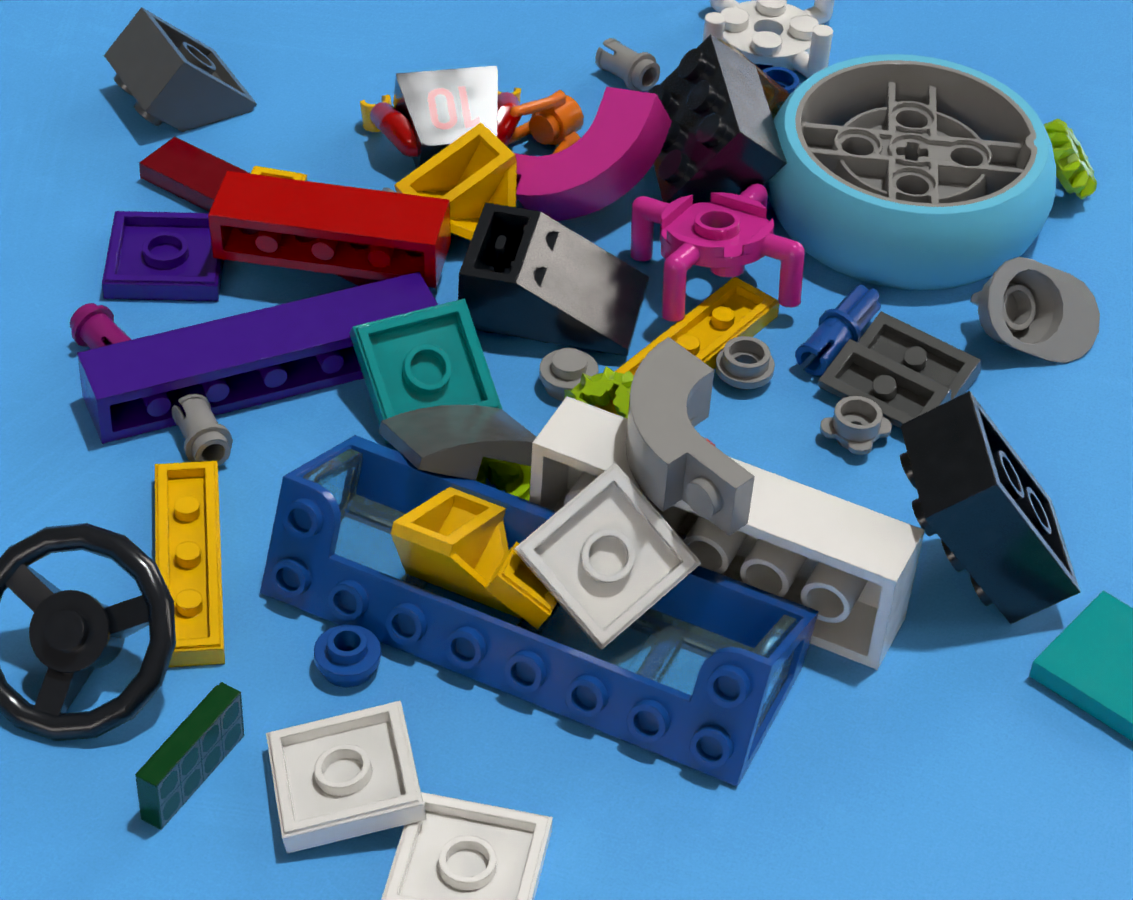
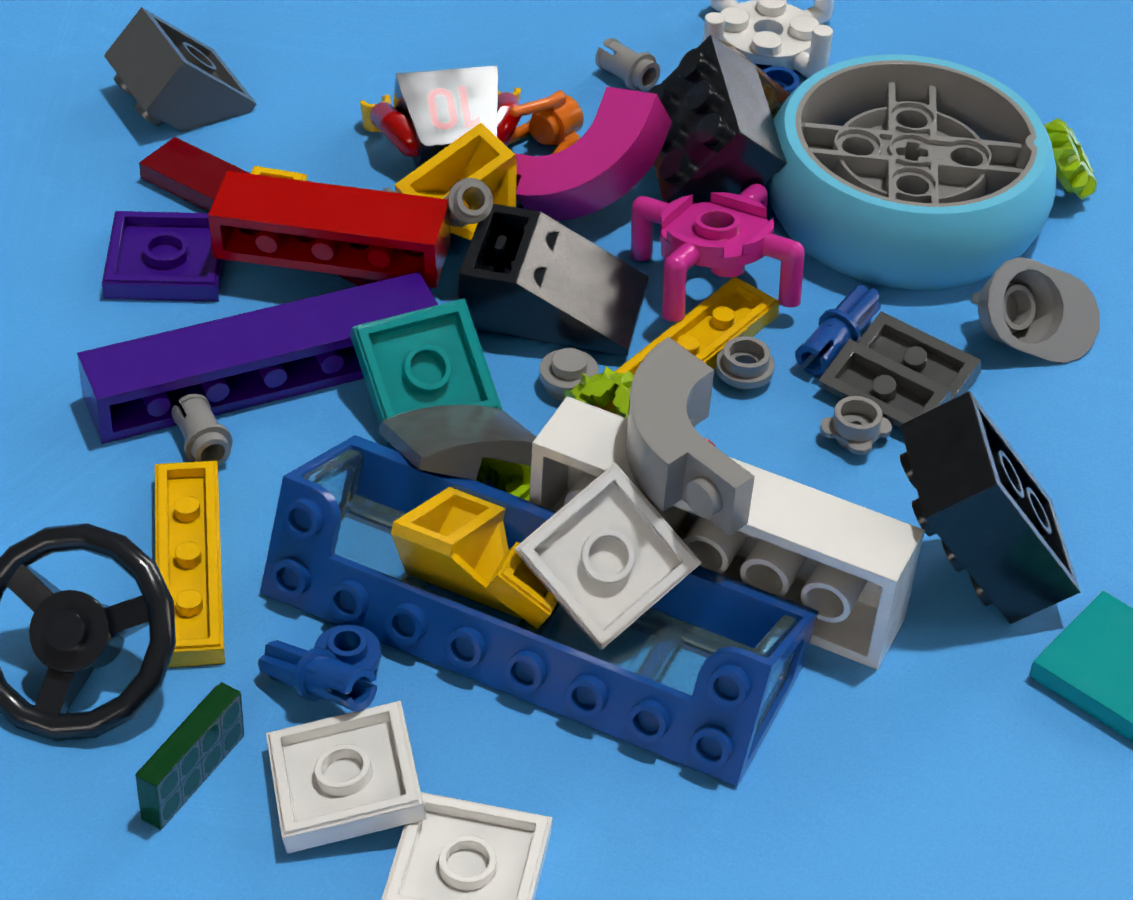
magenta pin [70,303,132,349] -> none
none -> blue axle [258,640,377,712]
none -> light grey pin [444,178,493,227]

